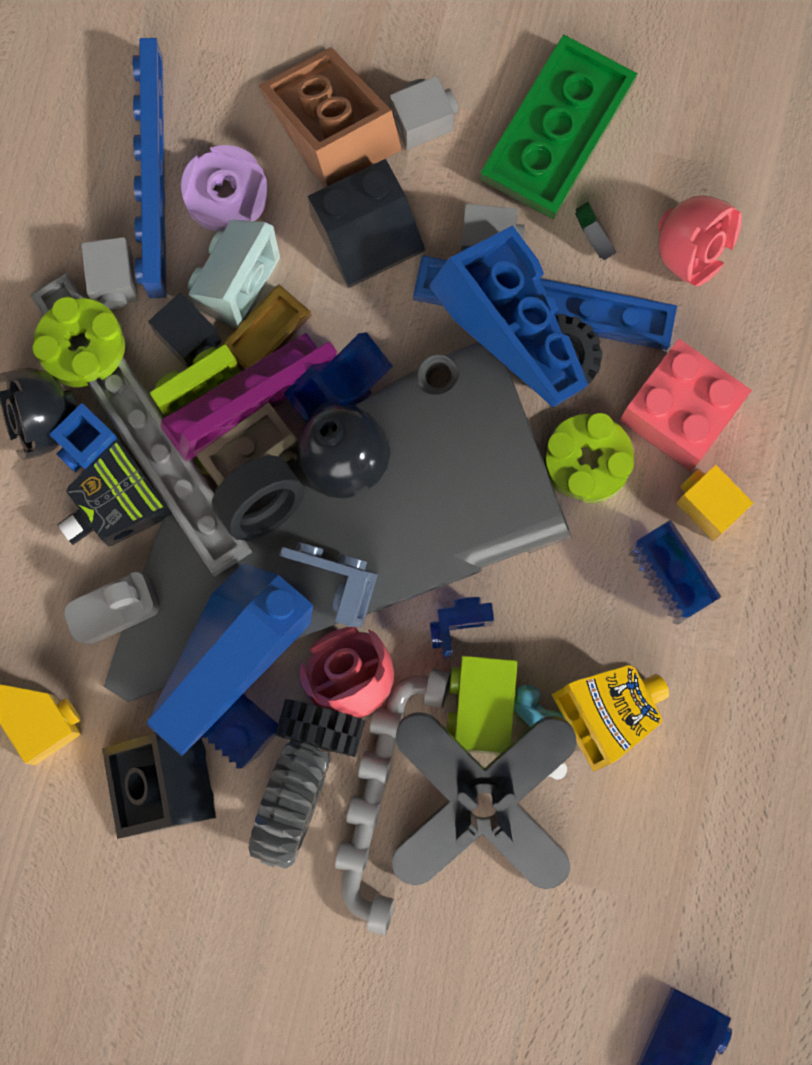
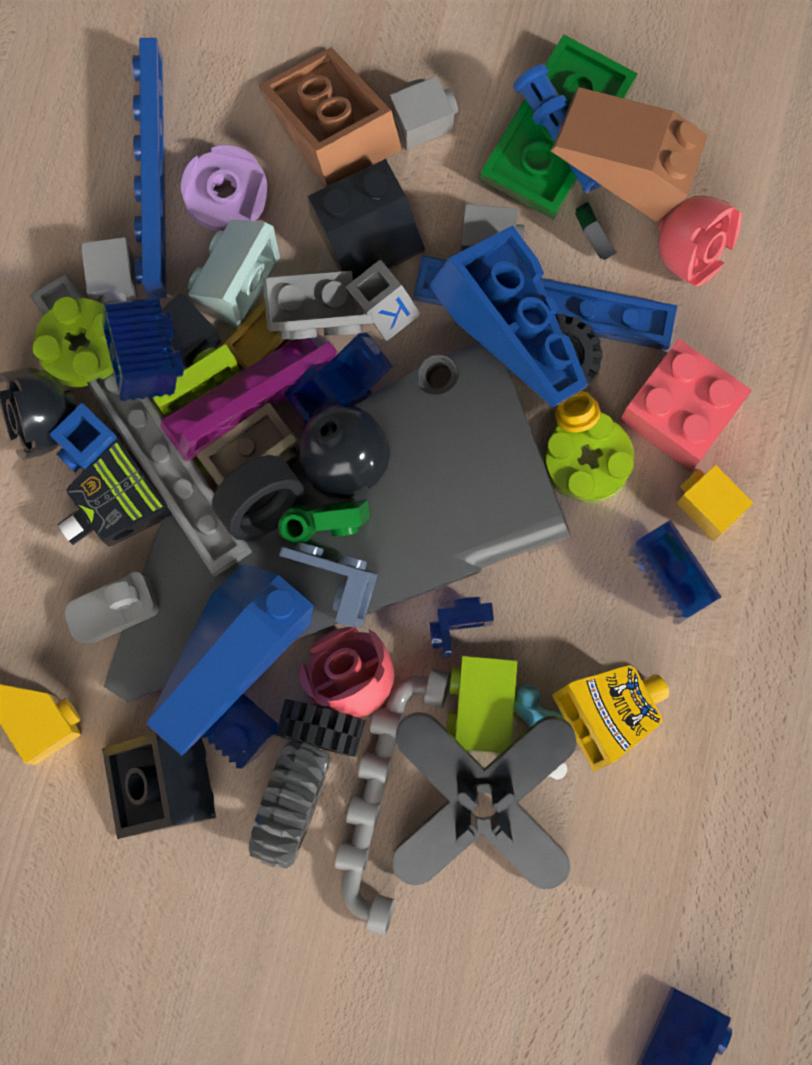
none -> clear blue brick [102,298,184,402]
none -> light grey bracket [263,271,373,339]
none -> green plate [278,499,370,545]
none -> light grey brick [346,260,421,341]
none -> blue pin [513,64,601,193]
none -> nougat slope [551,87,708,222]
none -> yellow plate [555,391,600,432]

